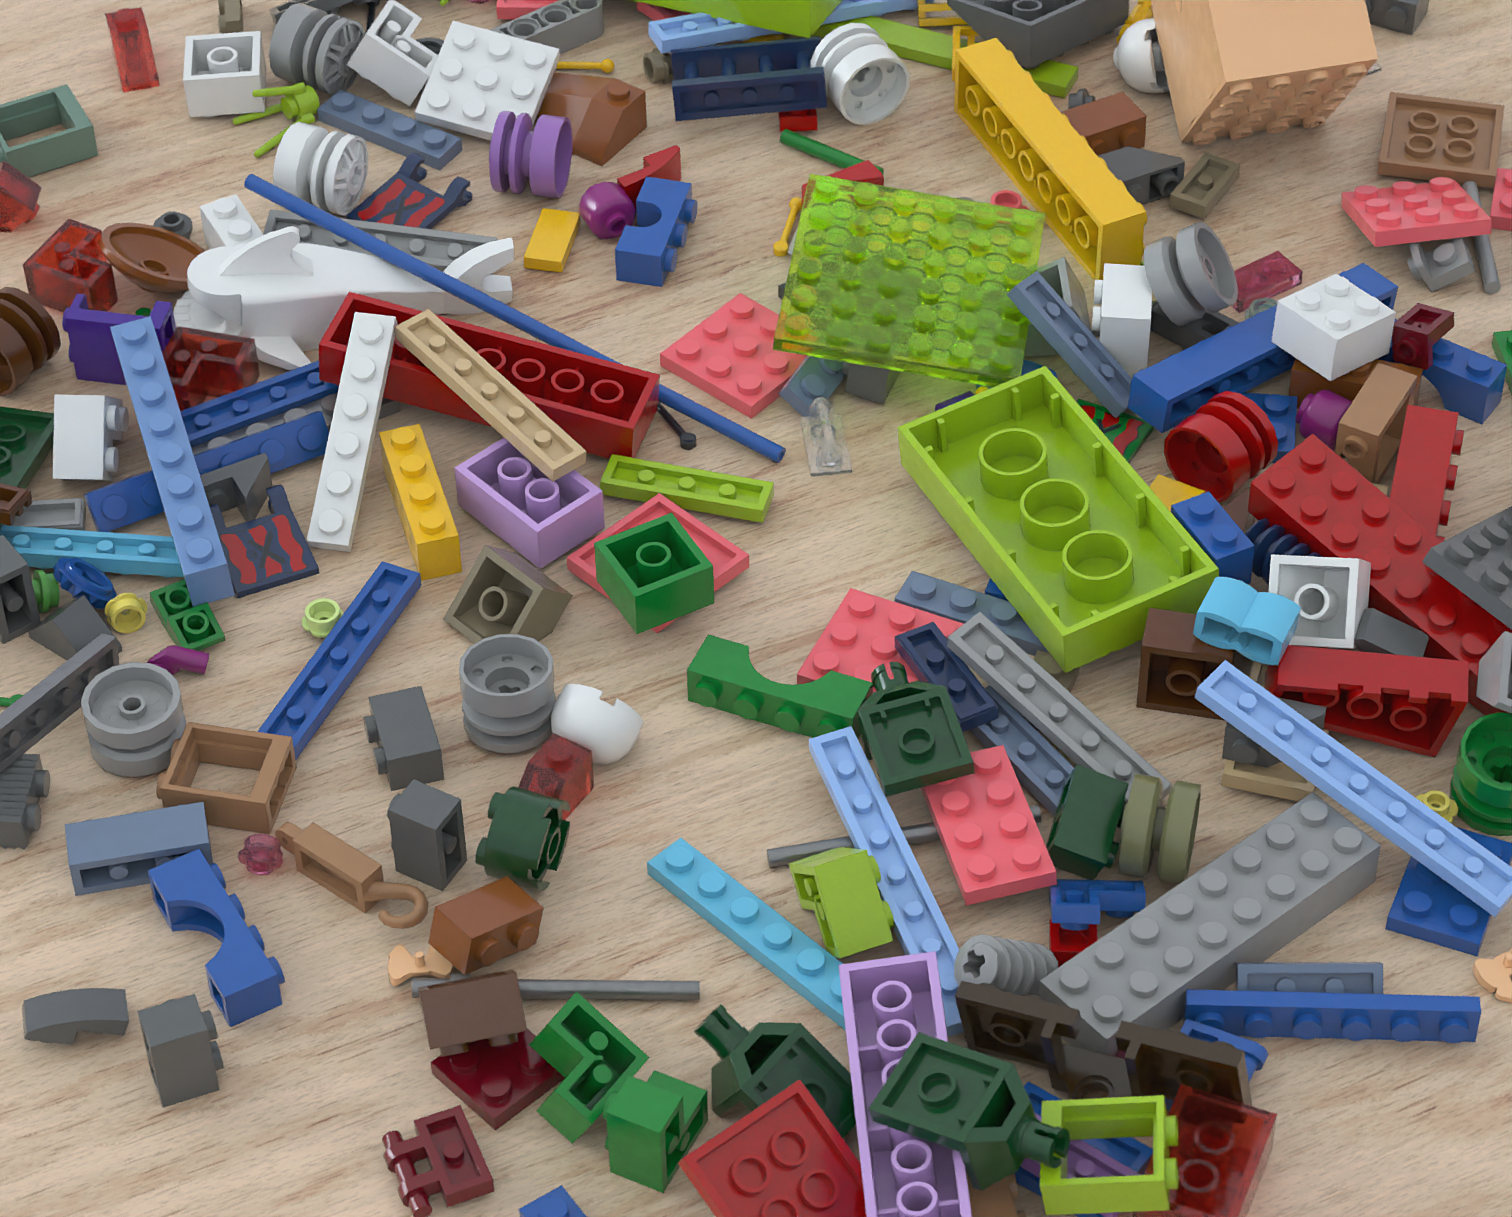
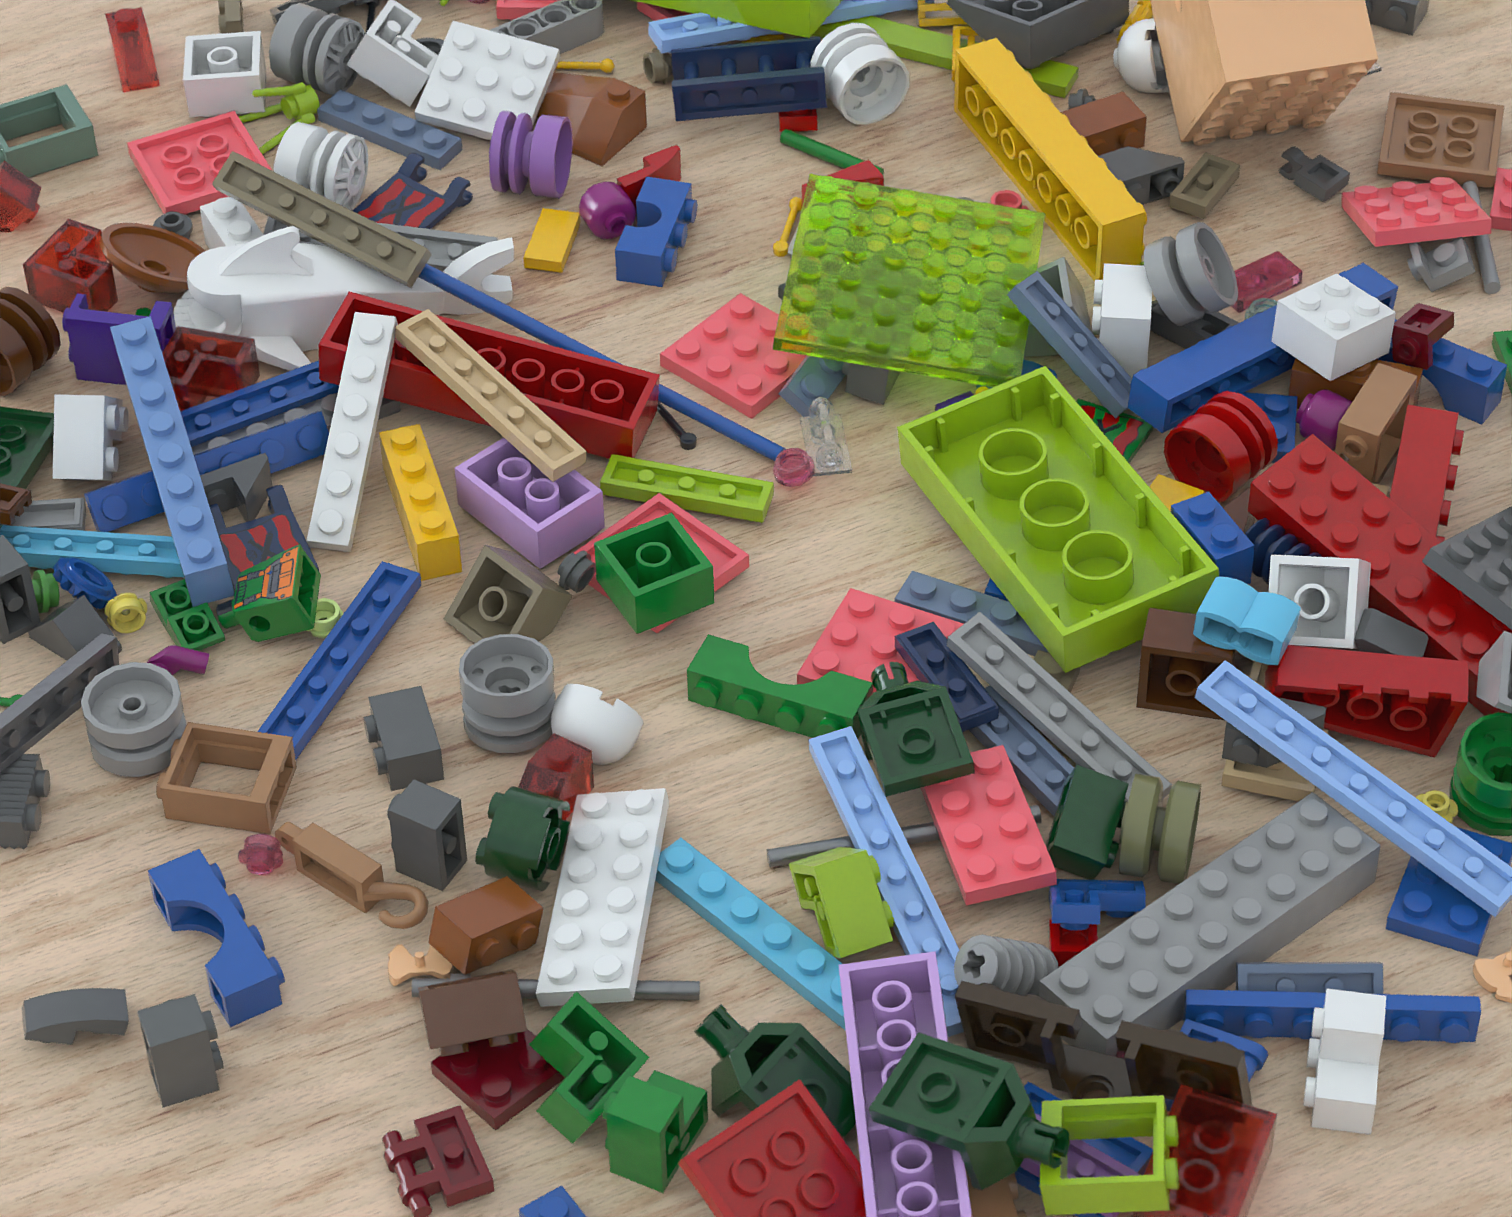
sand blue brick [65,802,213,896] -> none
none -> coral plate [127,110,272,215]
none -> dark tan plate [212,151,432,288]
none -> green torso [216,544,321,642]
none -> white plate [536,788,669,1007]
none -> dark grey plate [557,551,596,593]
none -> clear pink plate [773,448,815,487]
none -> dark grey plate [1279,146,1350,202]
none -> white brick [1303,989,1386,1135]

